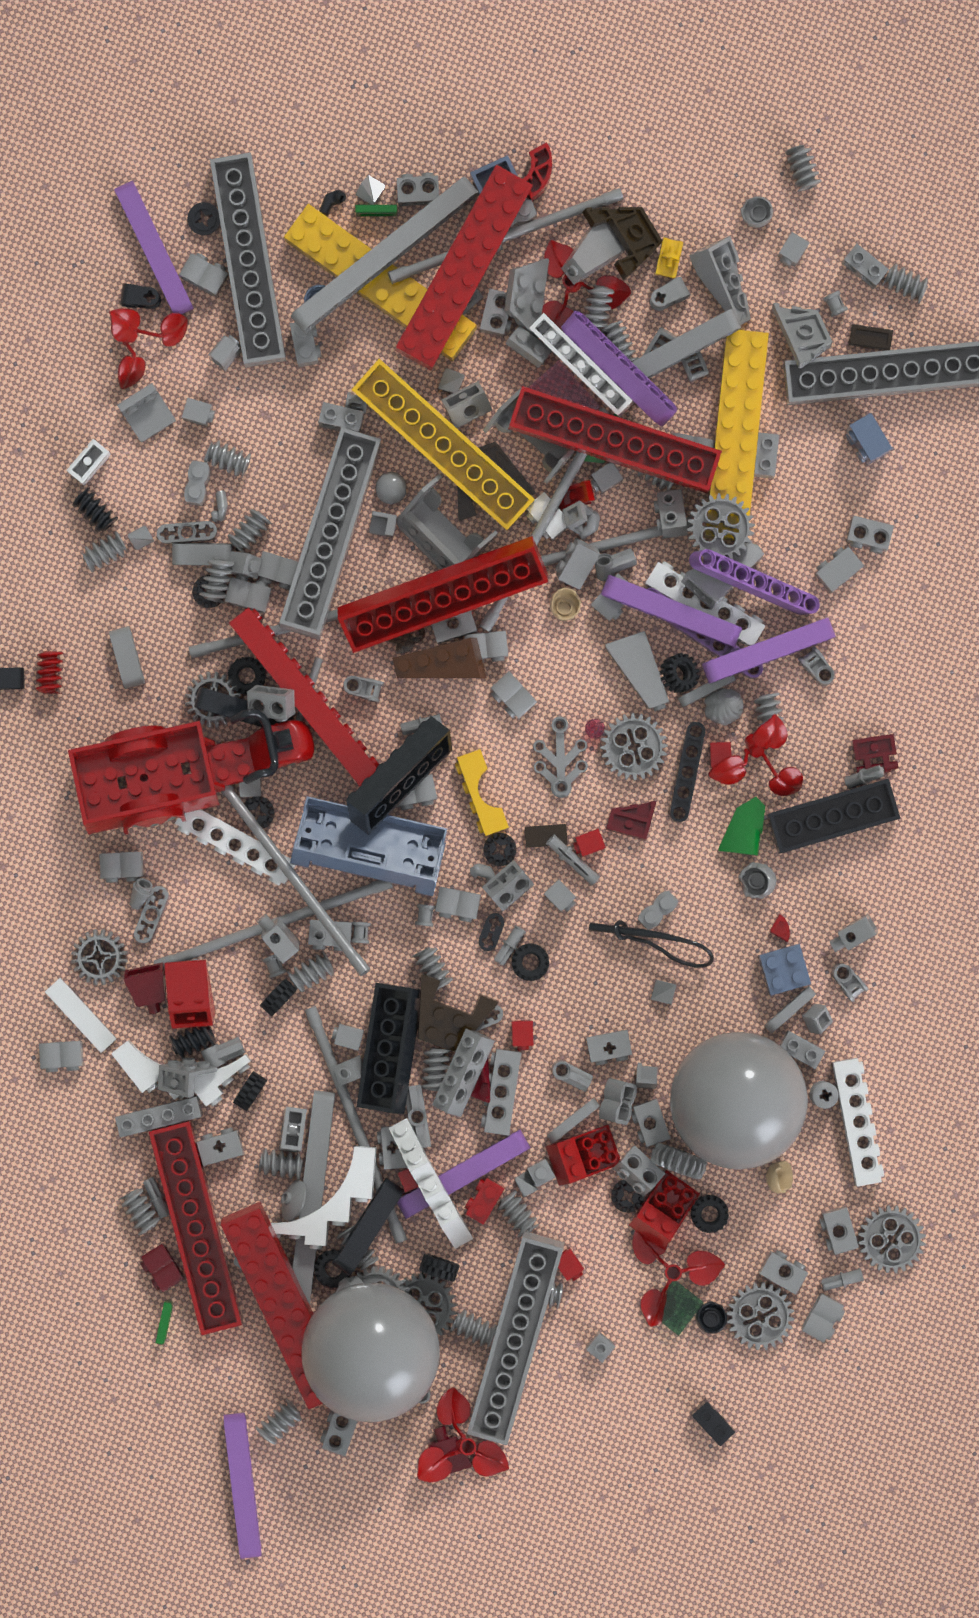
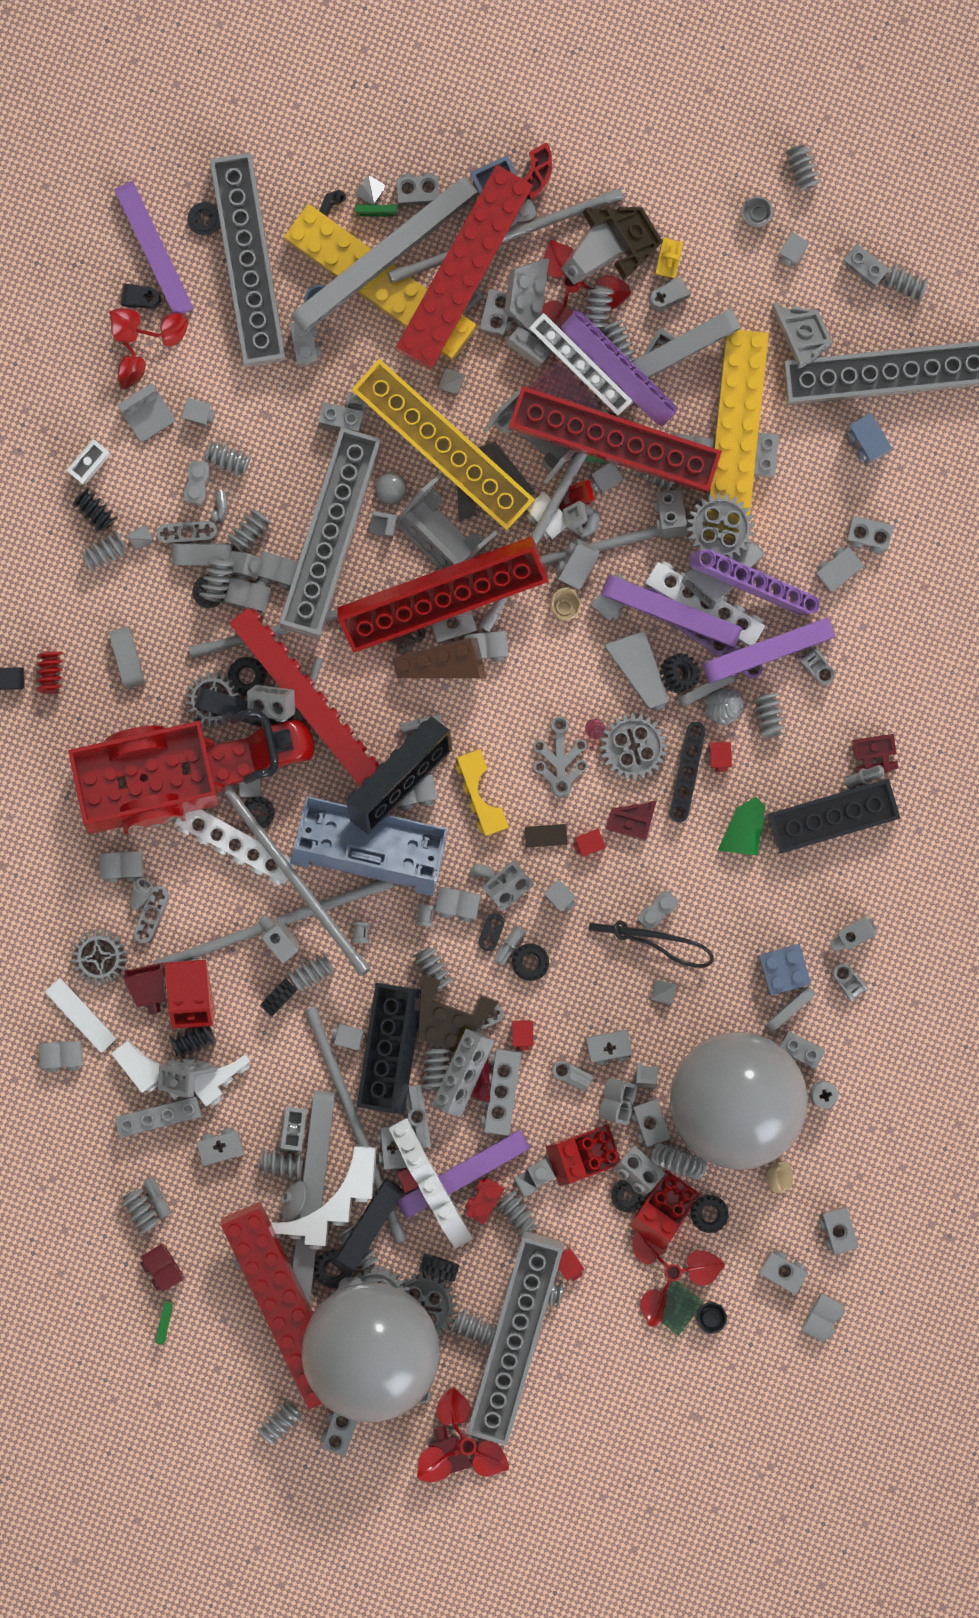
red brick [149,1120,244,1336] -> none
light grey brick [179,253,228,297] -> none
light grey piece [201,1037,246,1067] -> none
light grey brick [208,335,241,371] -> none
medium lavender beam [224,1412,262,1559] -> none
black tyre [233,1071,267,1112] -> none
light grey bush [262,954,287,979] -> none
light grey brick [308,920,352,951] -> none
light grey brick [333,1055,363,1086] -> none
light grey piece [343,676,384,703] -> none
light grey brick [441,381,493,428] -> none
black gear [483,833,517,866] -> none
light grey brick [491,671,537,719] -> none
light grey pin [546,834,600,886] -> none
light grey beam [547,1098,600,1143] -> none
light grey brick [586,1331,616,1363] -> none
light grey piece [595,548,637,581] -> none
light grey slope [681,351,709,383] -> none
light grey wedge [689,236,751,325] -> none
black brick [690,1398,735,1446] -> none
red plant [708,714,803,796] -> none
light grey gear [726,1282,794,1350] -> none
light grey hair [738,862,777,899] -> none
red tile [769,914,790,942] -> none
light grey slope [802,1004,833,1035] -> none
light grey axle [821,1268,864,1291] -> none
light grey bush [823,291,848,317] -> none
white brick [832,1058,884,1187] -> none
dark brown tile [849,324,893,351] -> none
light grey gear [858,1205,926,1273] -> none

